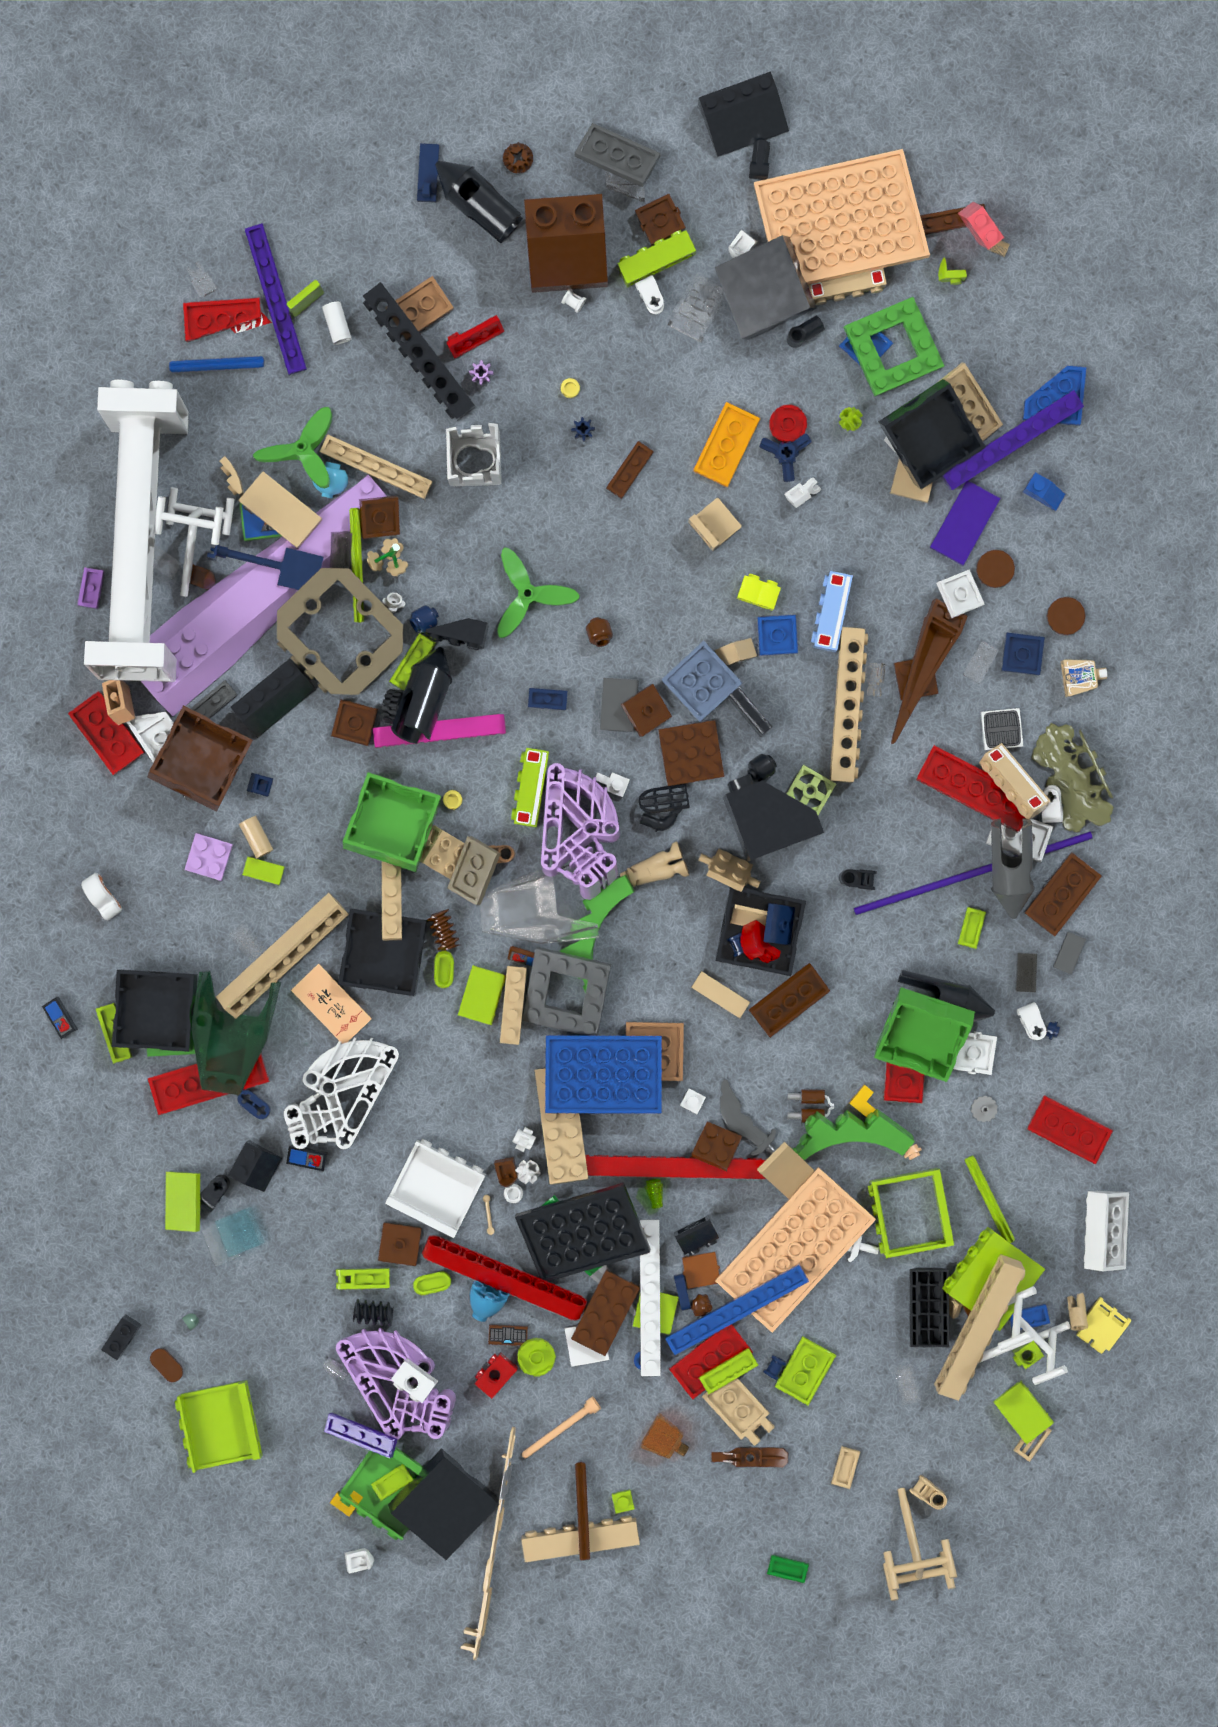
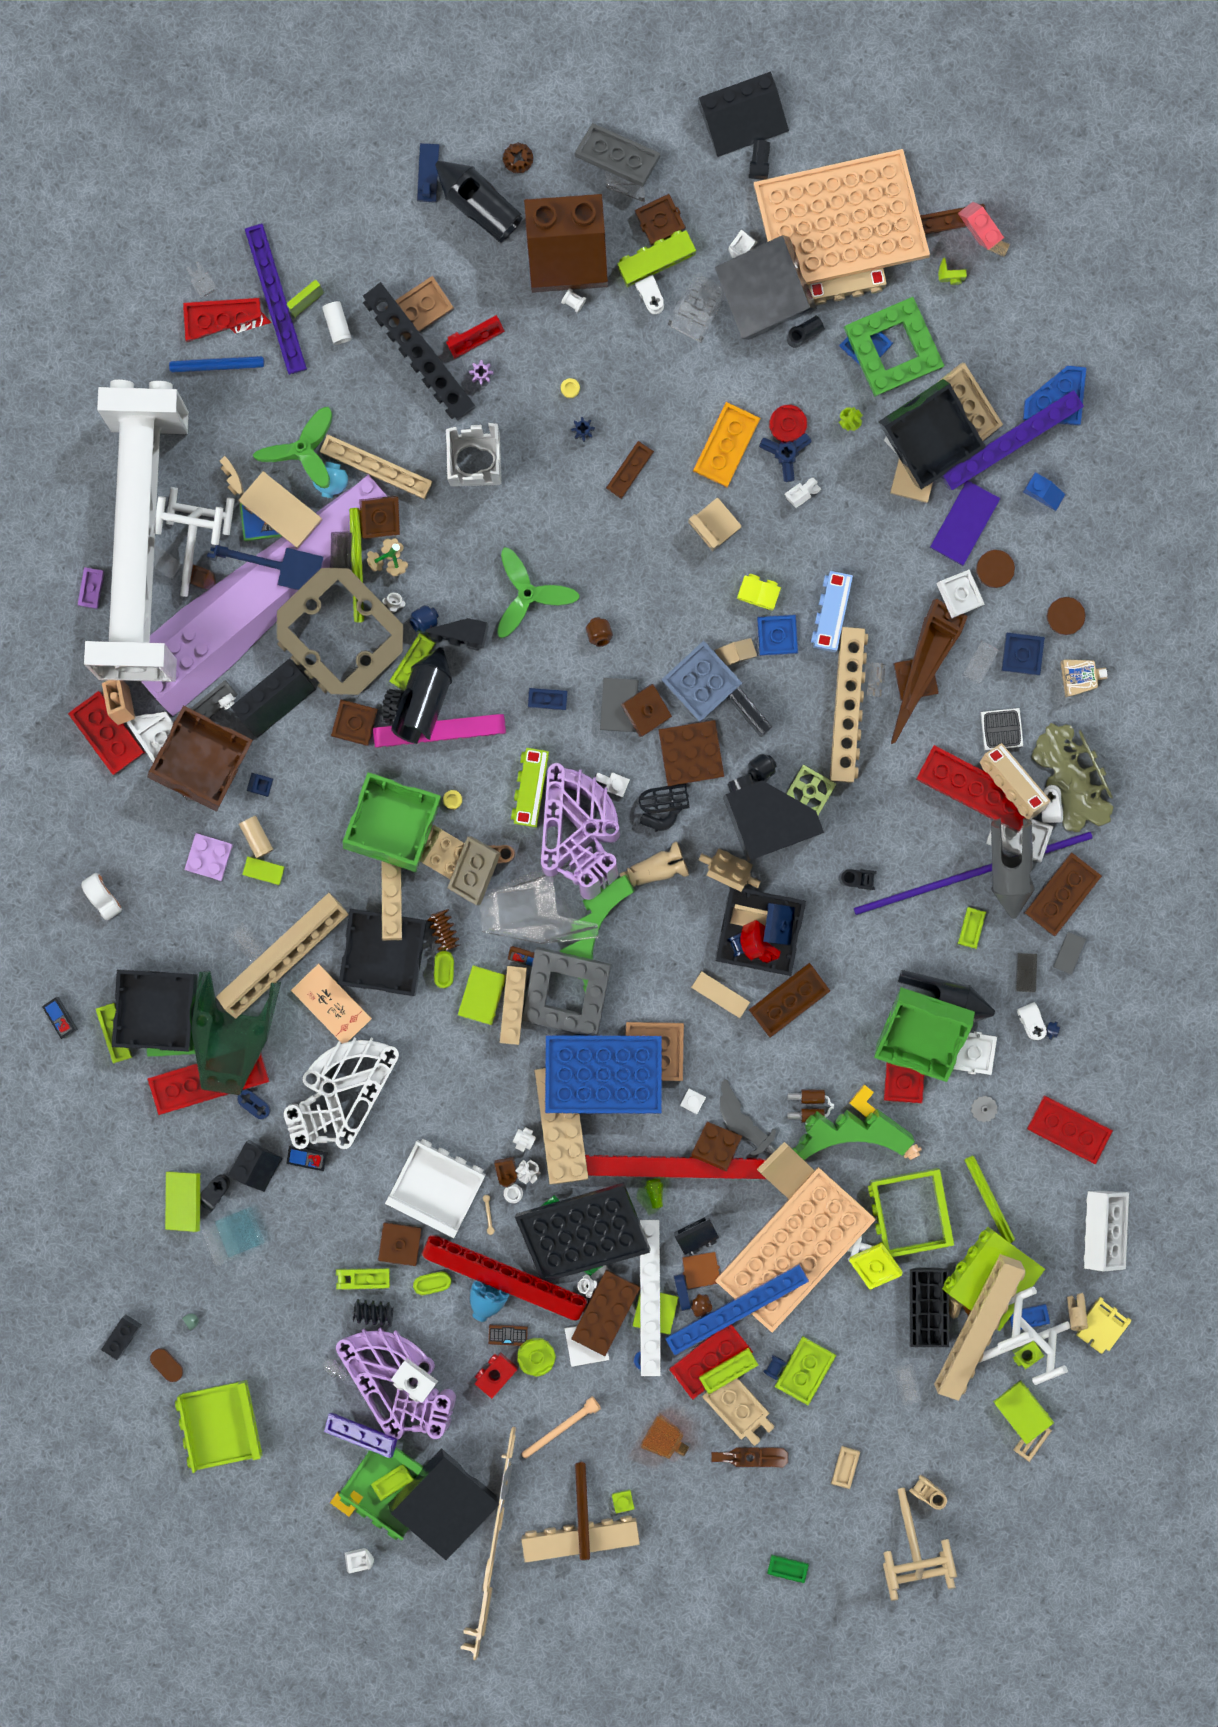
none -> white plate [218,693,236,710]
none -> white plate [578,1275,598,1298]
none -> neon yellow tile [849,1243,903,1290]

